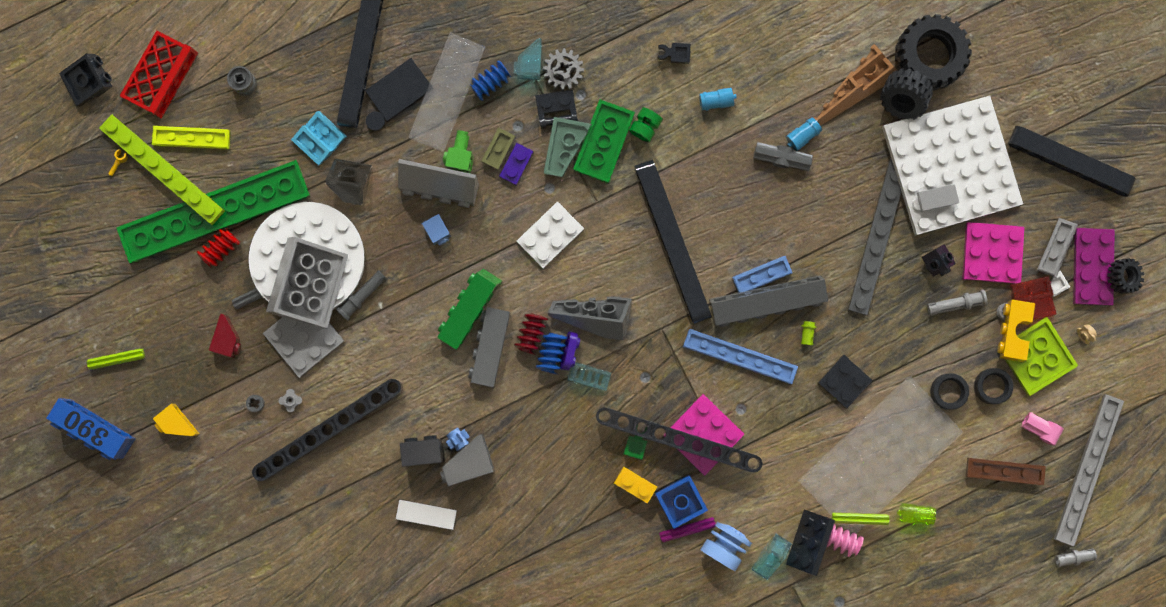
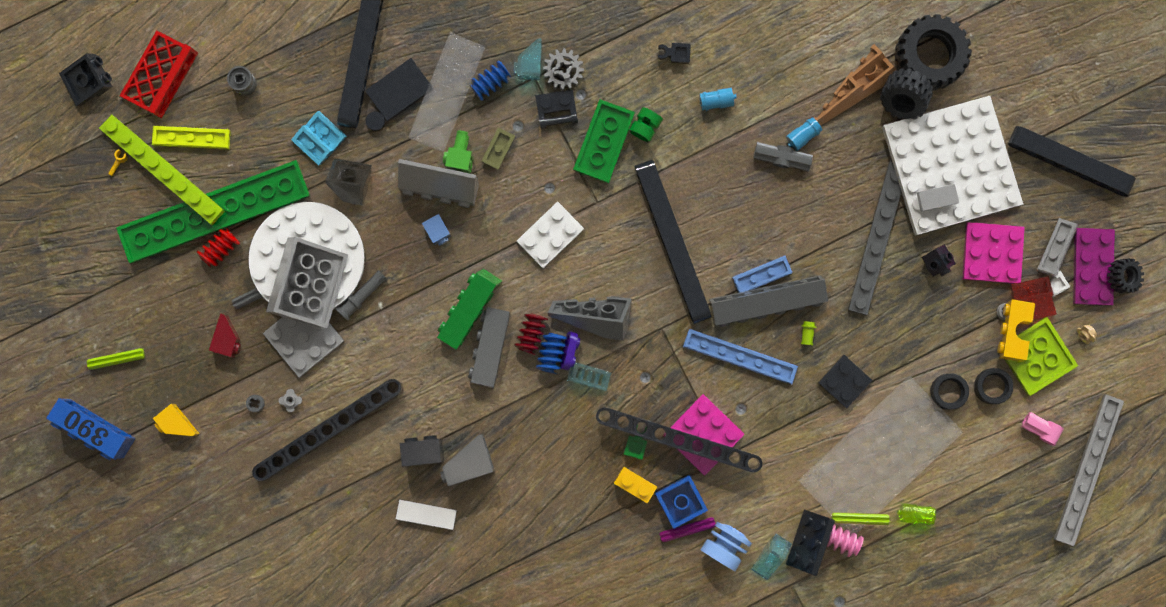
medium blue gear [446,428,469,452] -> none
dark purple plate [499,143,534,186] -> none
sand green wing [544,117,592,177] -> none
light grey pin [927,289,988,316] -> none
reddish brown plate [966,458,1046,485] -> none
light grey pin [1055,548,1097,568] -> none

